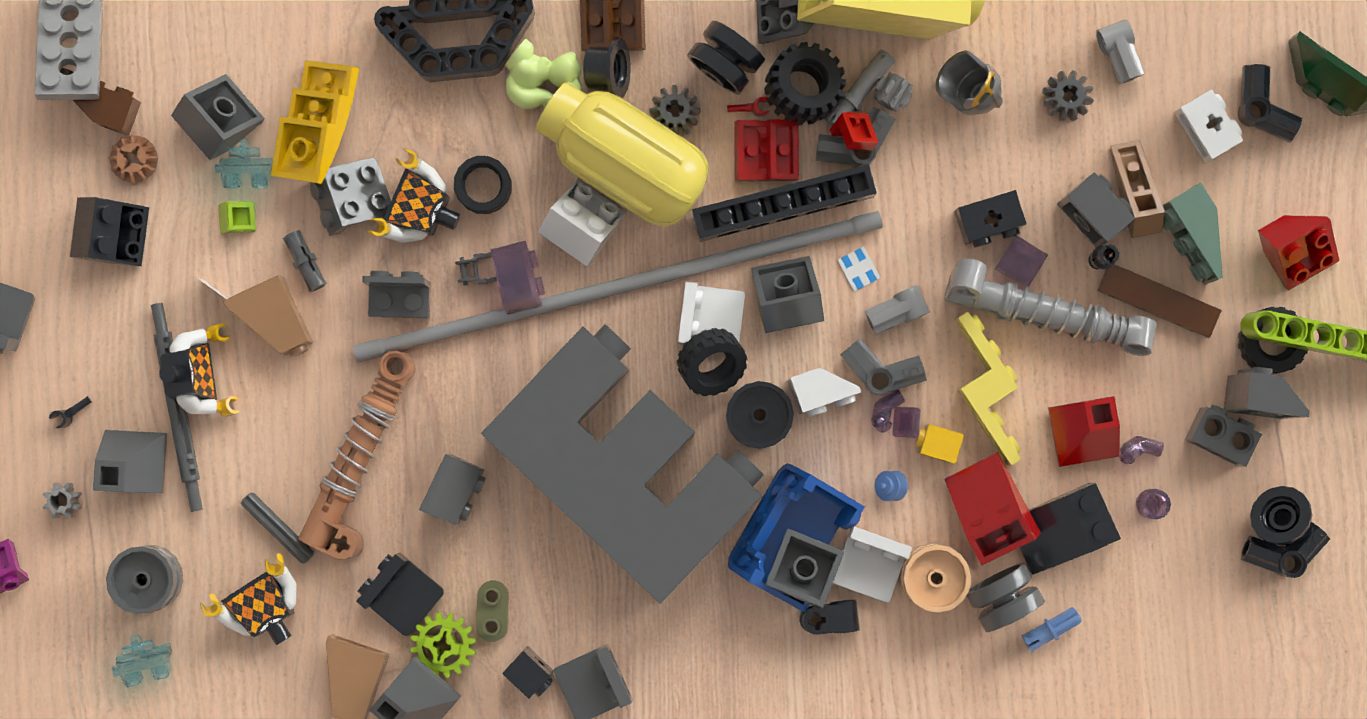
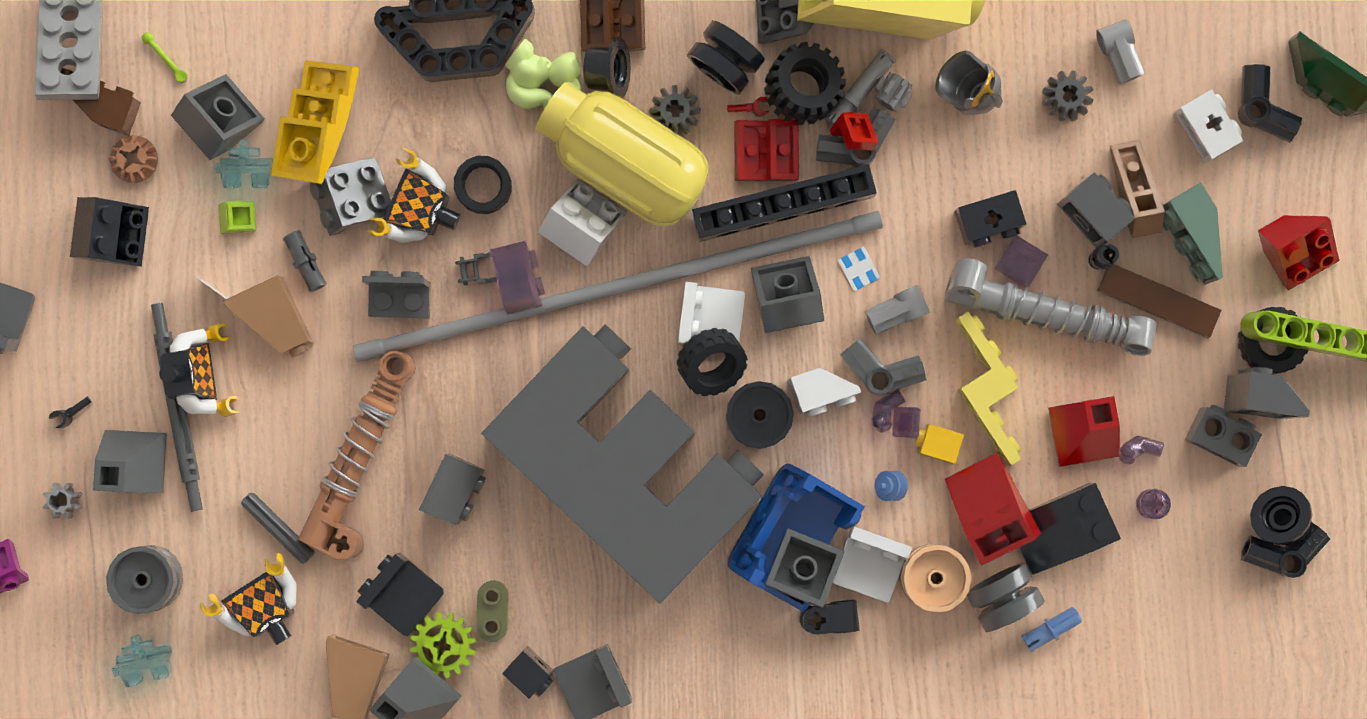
none -> lime hinge [142,32,188,83]

